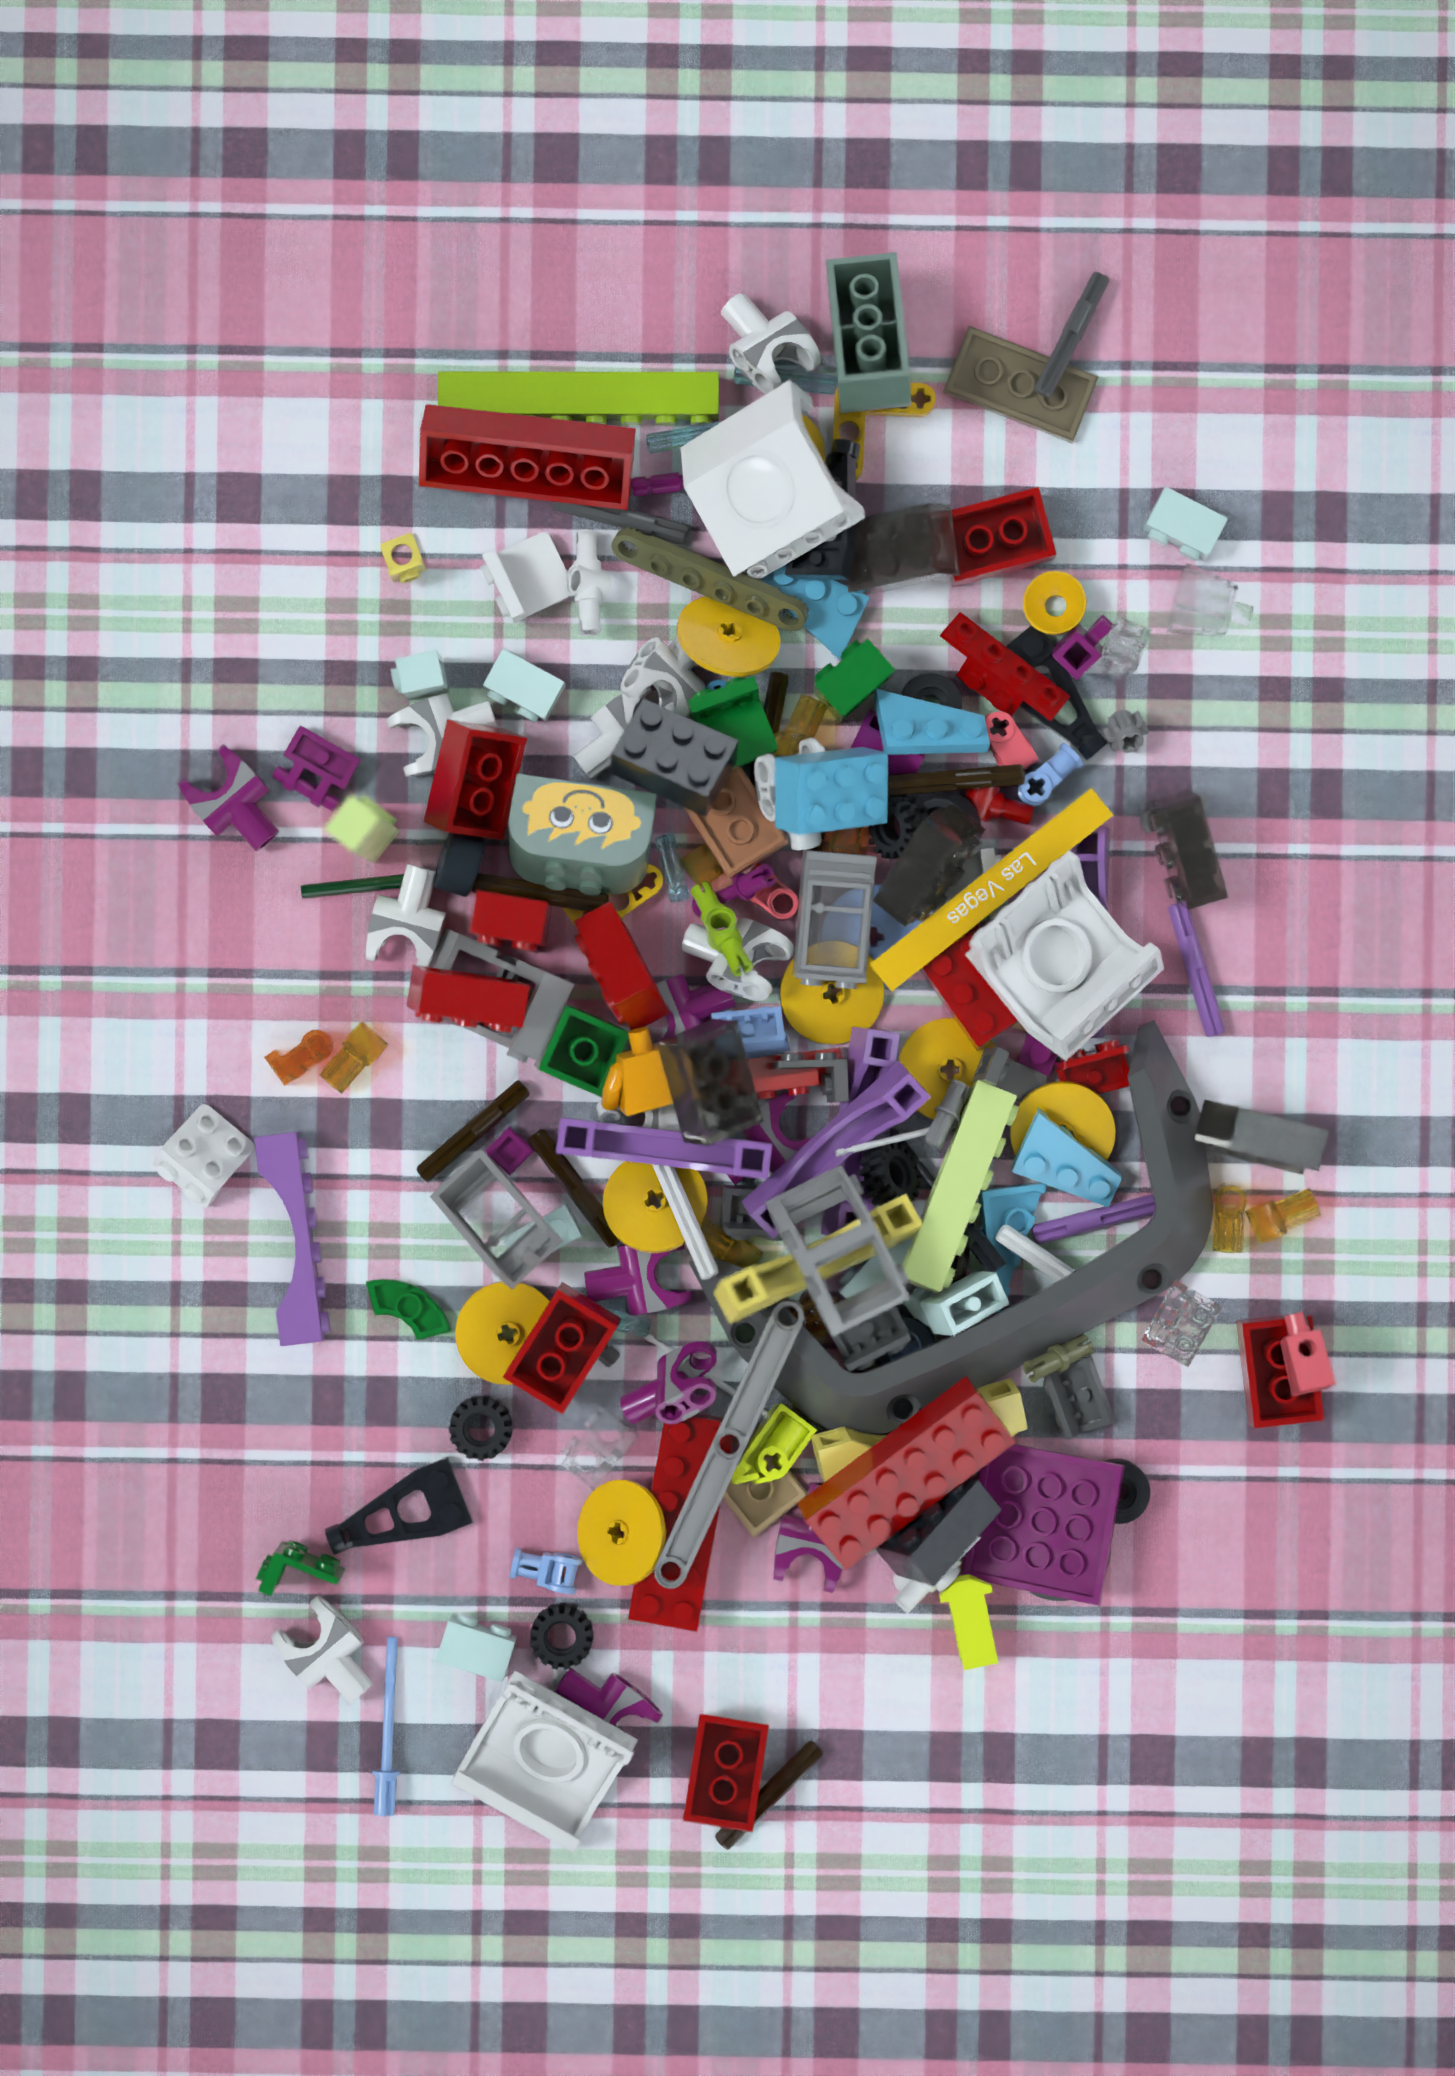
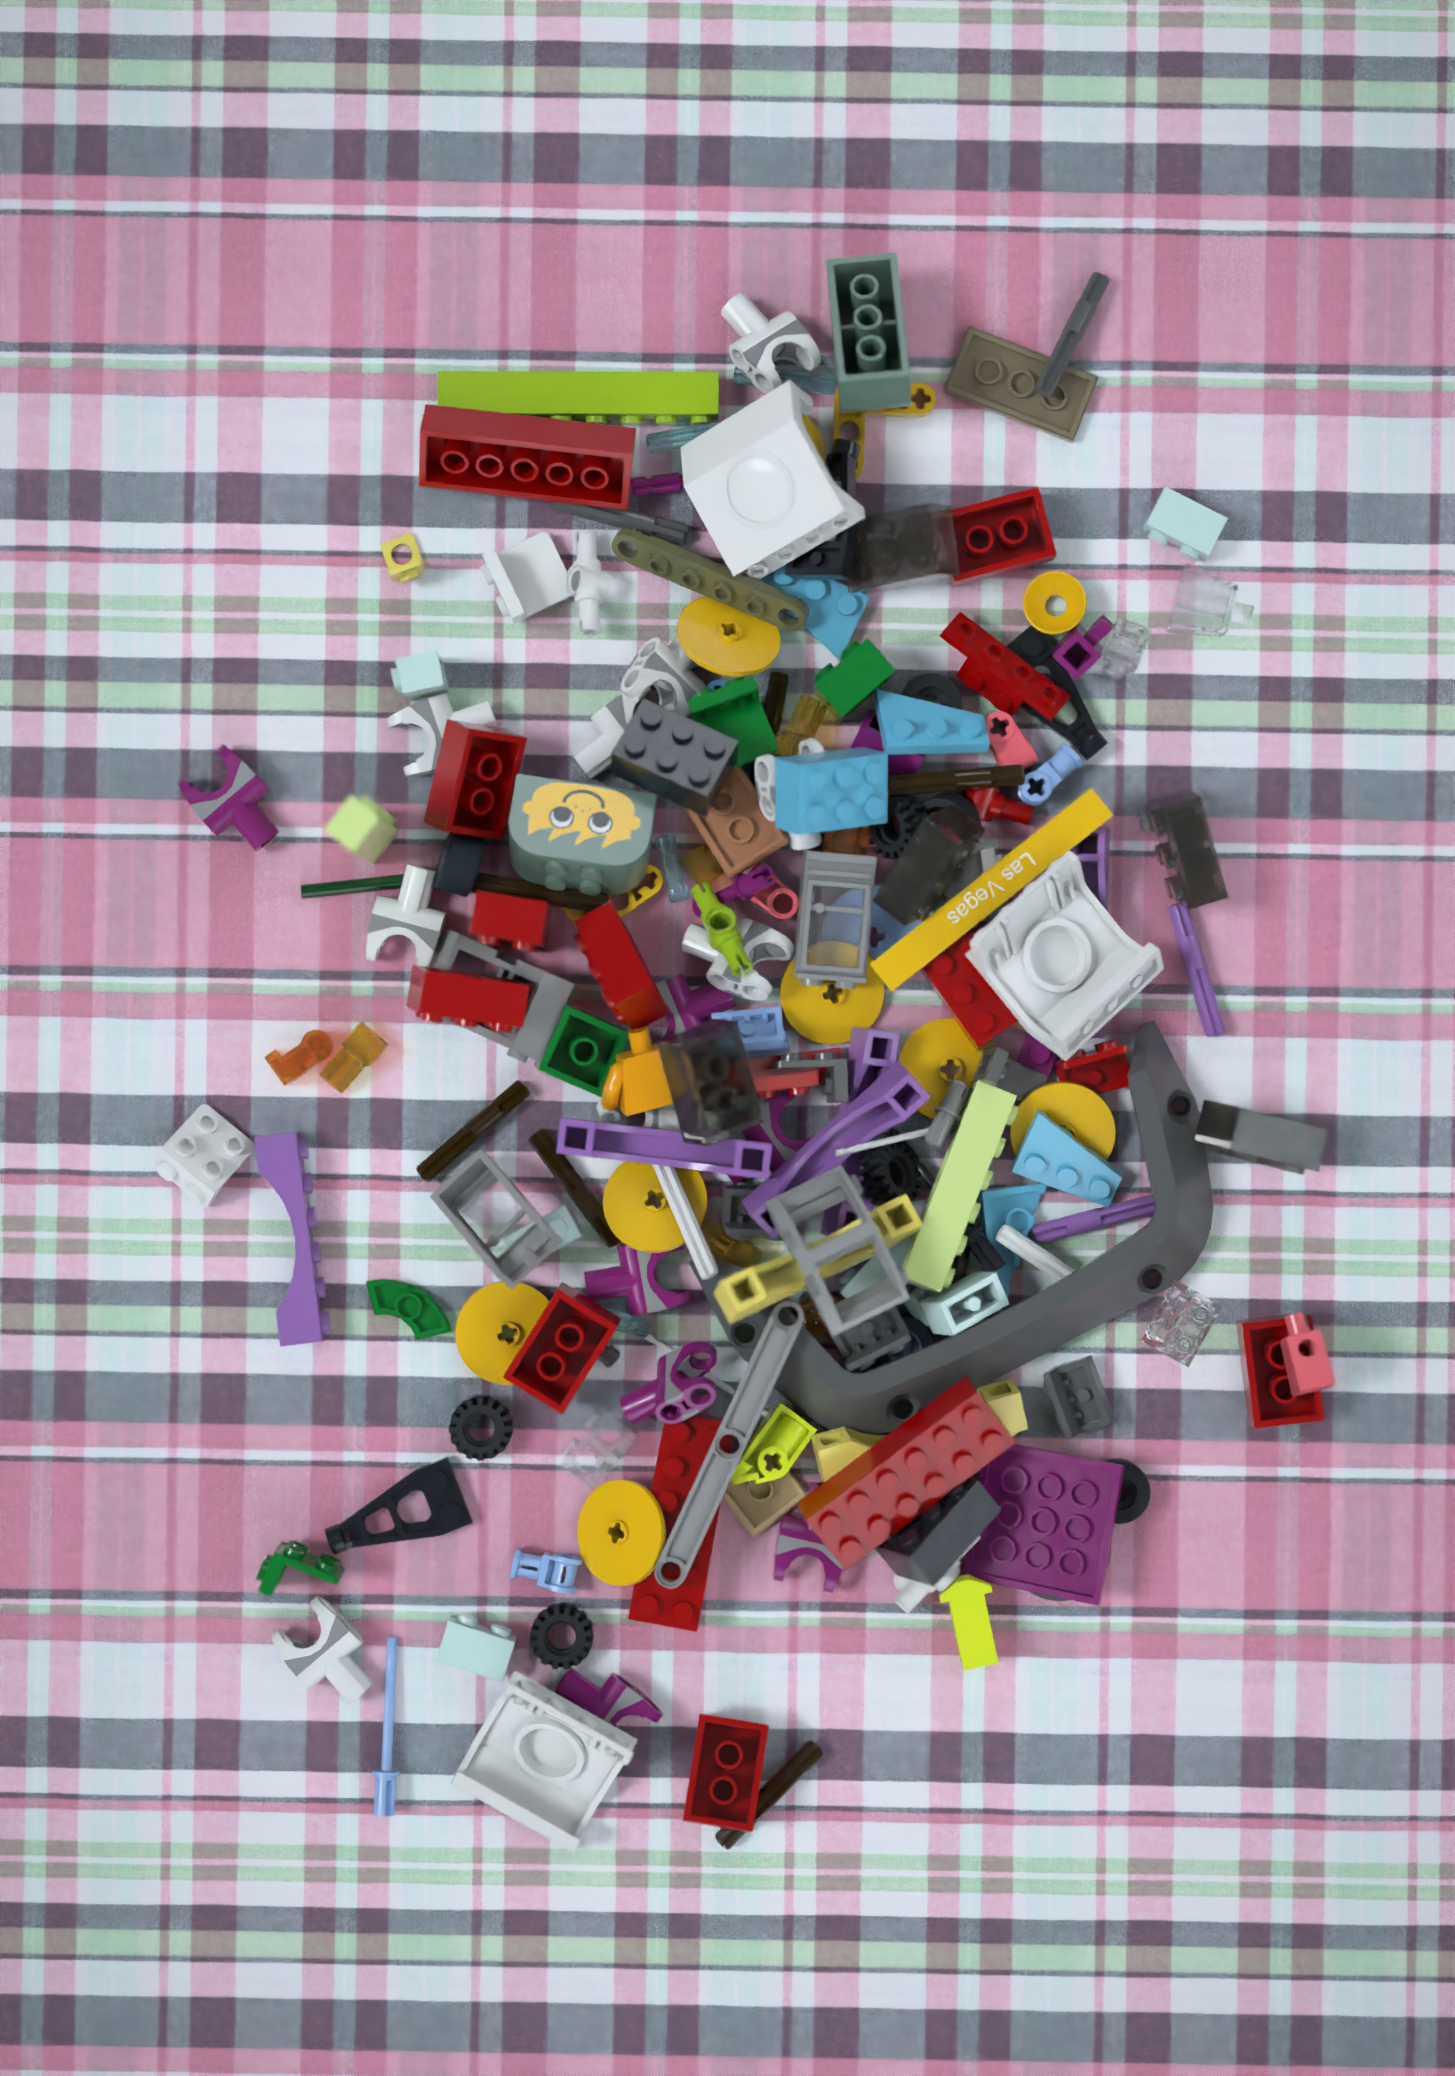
magenta plate [272,725,362,812] -> none
light aqua brick [483,649,566,723] -> none
magenta tile [485,1126,535,1176] -> none
olive pin [1023,1334,1093,1383] -> none
light grey gear [1102,709,1149,753] -> none
clear yellow piece [1212,1181,1247,1253] -> none
clear yellow piece [1245,1188,1321,1244] -> none

